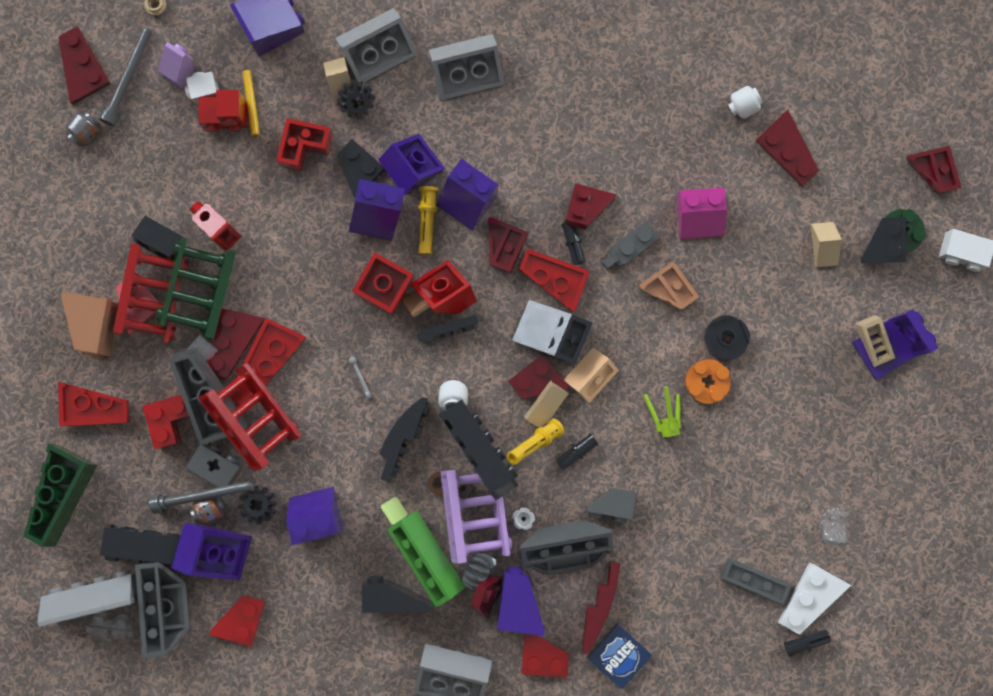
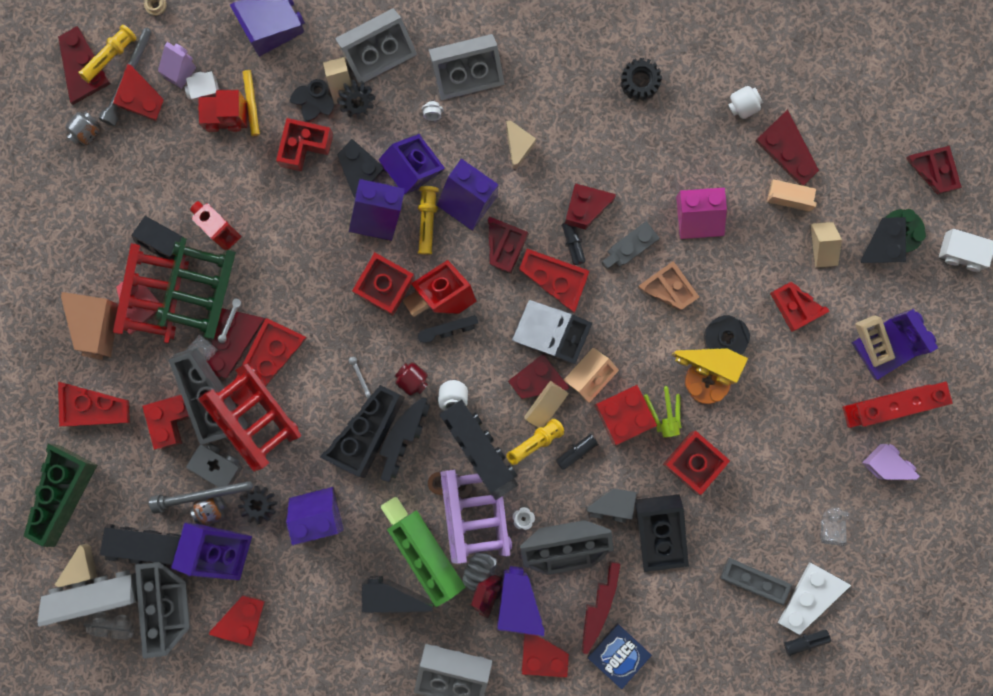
none -> tan slope [55,544,97,587]
none -> yellow pin [78,25,137,83]
none -> red wing [113,64,164,121]
none -> light grey hinge [218,299,242,343]
none -> black plate [290,79,334,121]
none -> black wedge [320,385,405,478]
none -> dark red head [394,362,428,396]
none -> white plate [422,101,443,121]
none -> tan slope [506,121,536,169]
none -> red brick [594,385,657,445]
none -> black tyre [621,58,662,101]
none -> black slope [635,494,689,572]
none -> red brick [663,431,730,495]
none -> yellow slope [671,349,748,386]
none -> light nougat panel [767,179,817,212]
none -> red wing [770,282,830,332]
none -> red fence [842,381,953,428]
none -> lavender slope [862,444,920,480]

